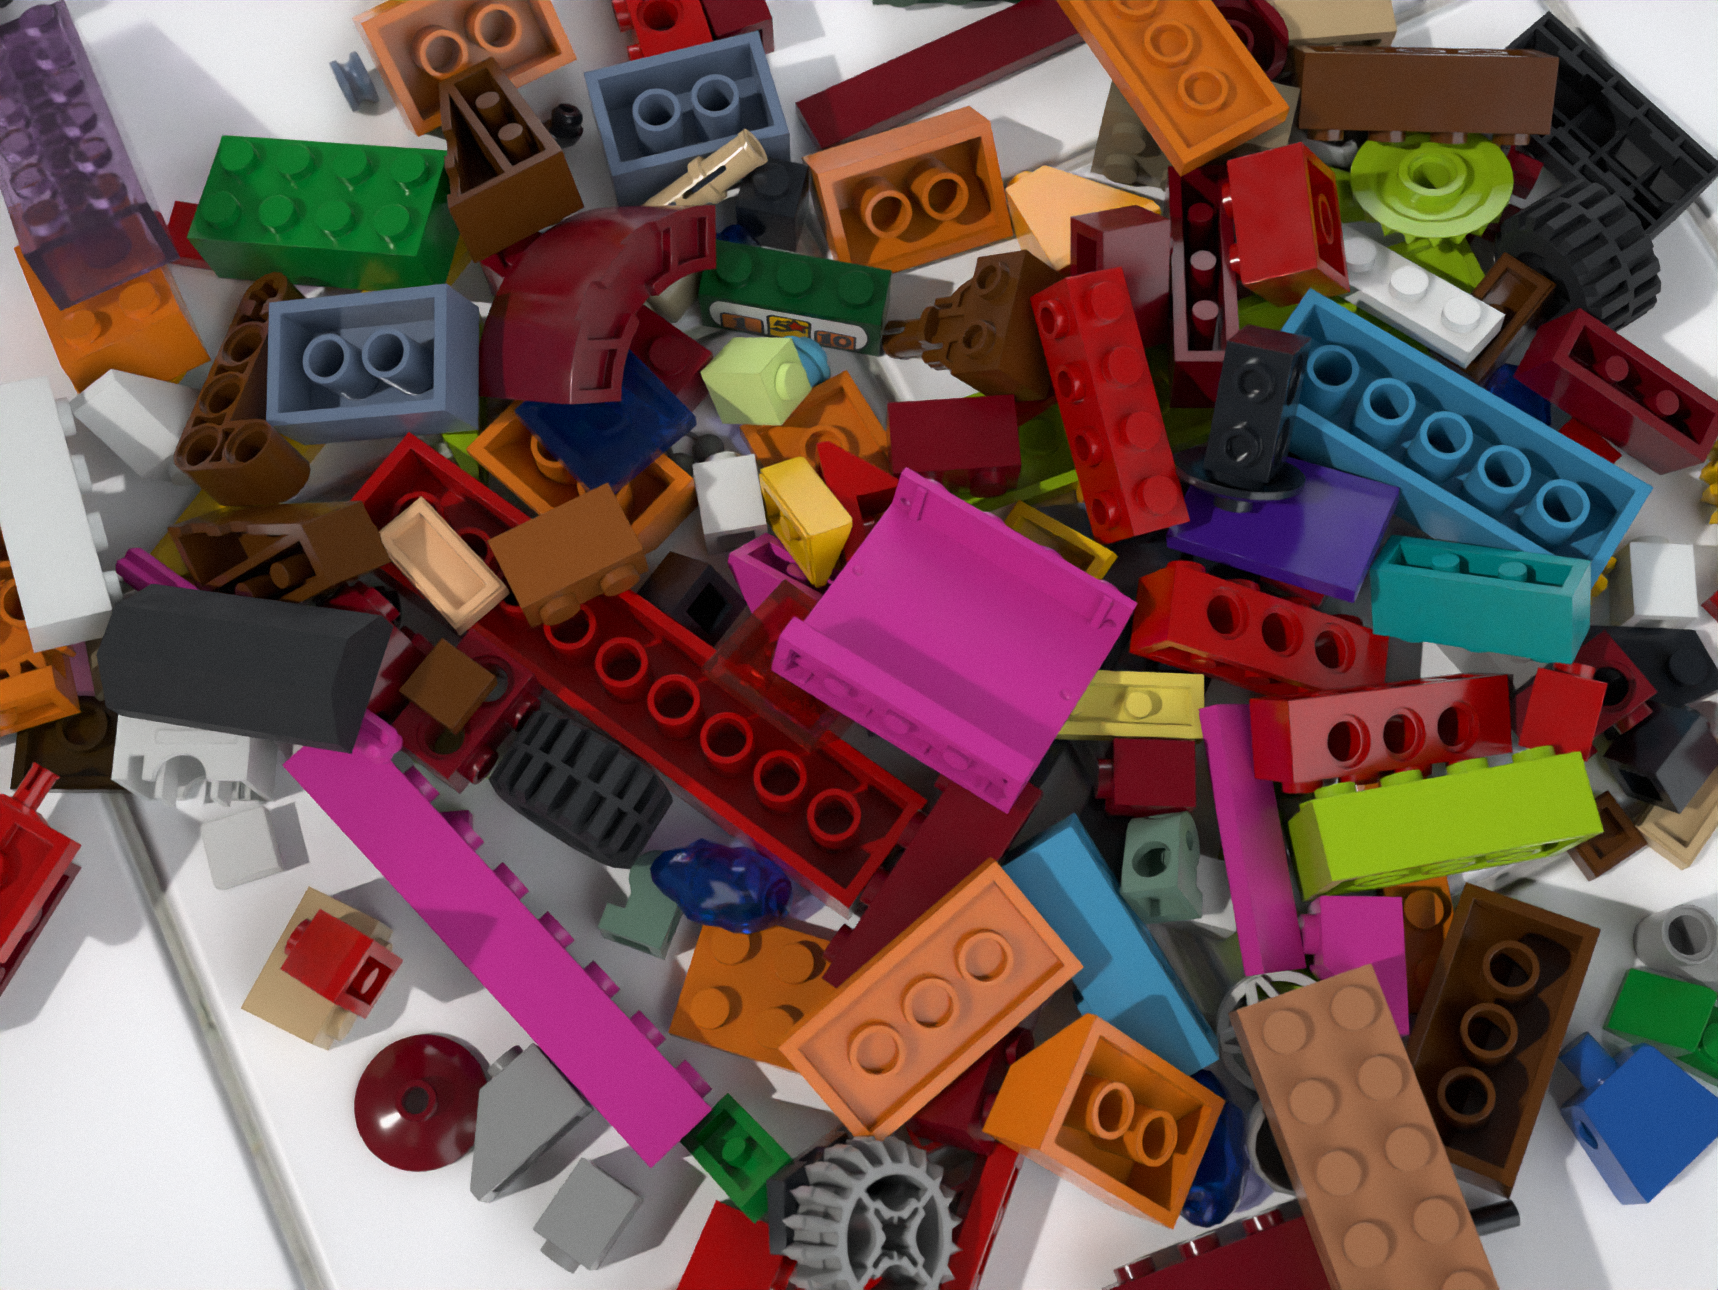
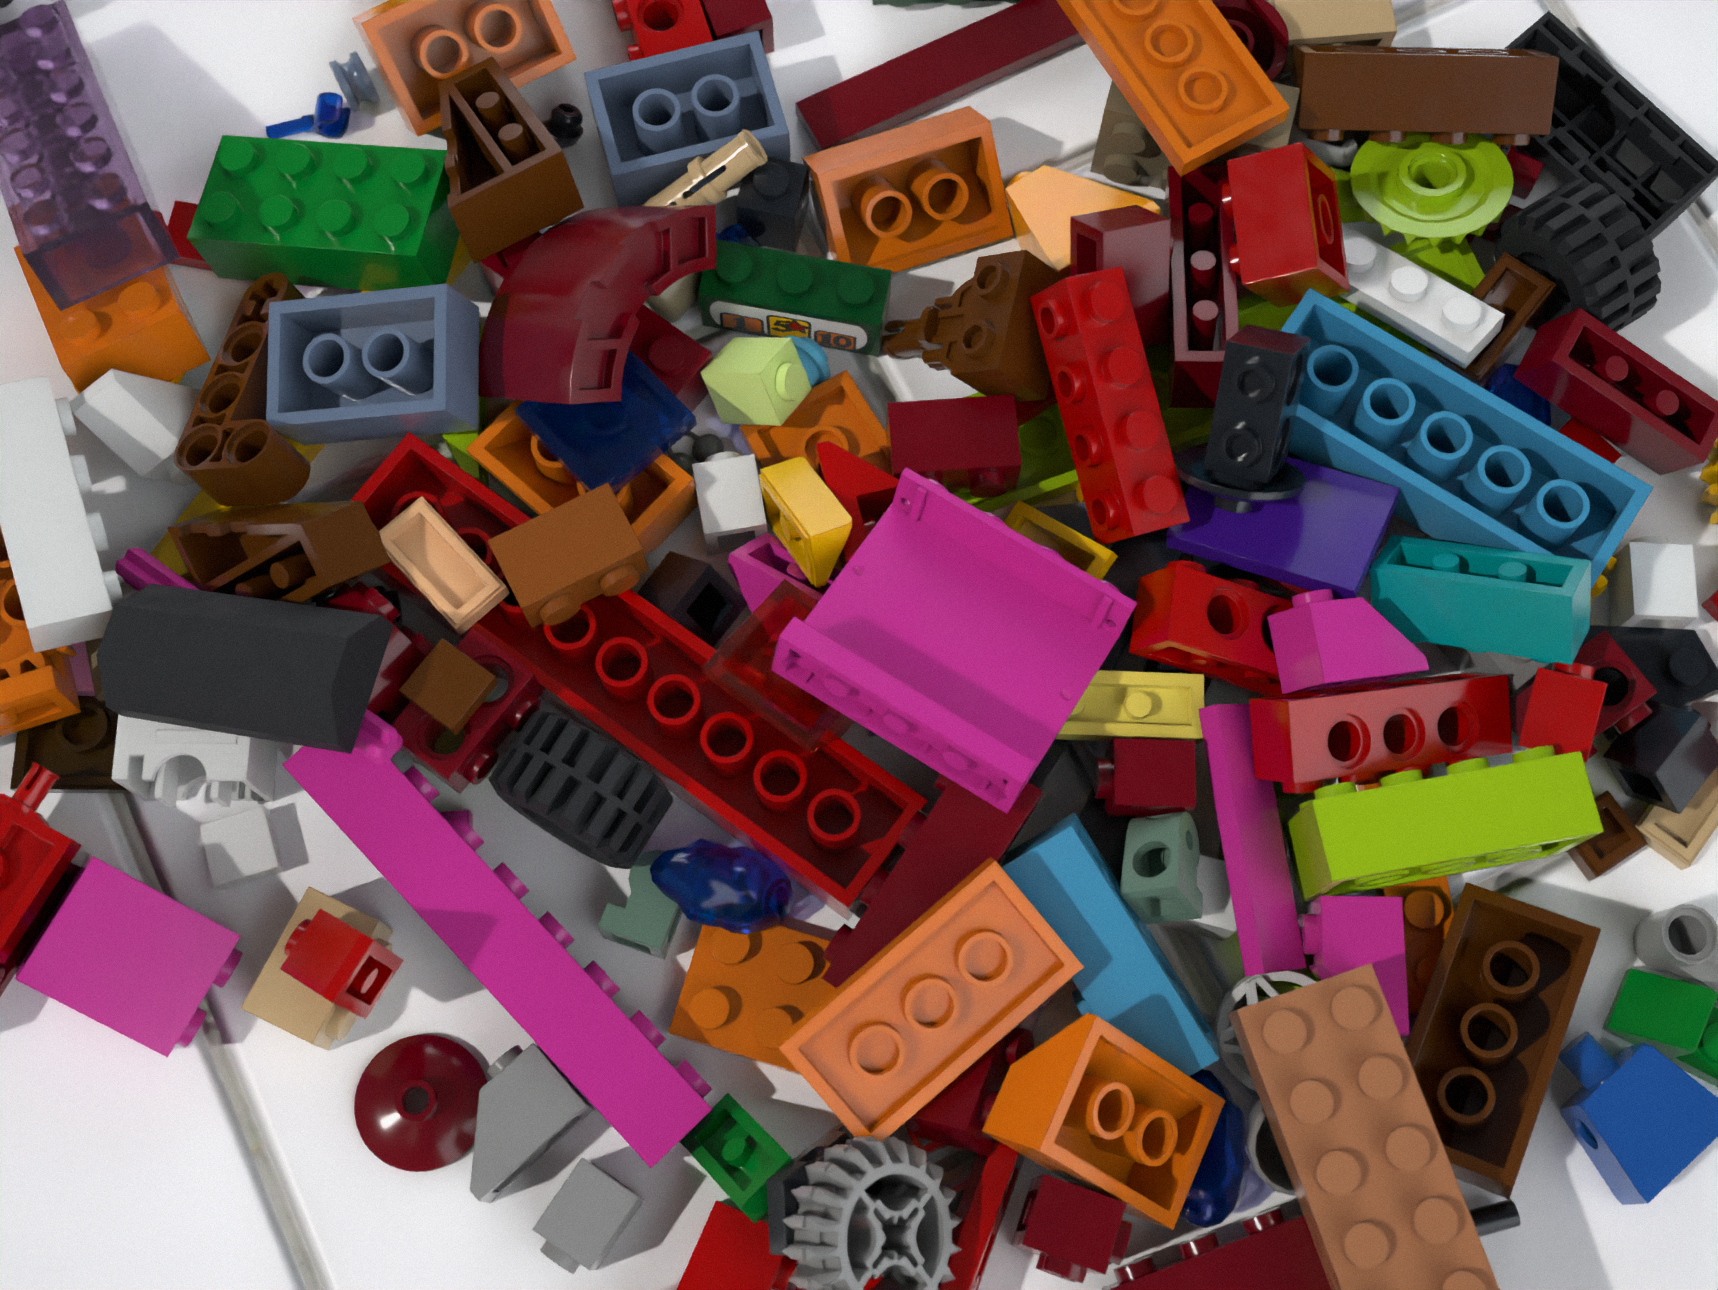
none -> dark pink slope [15,854,243,1058]
none -> clear blue hand [266,92,351,139]
none -> dark red brick [1011,1174,1132,1284]
none -> dark pink slope [1267,589,1429,694]

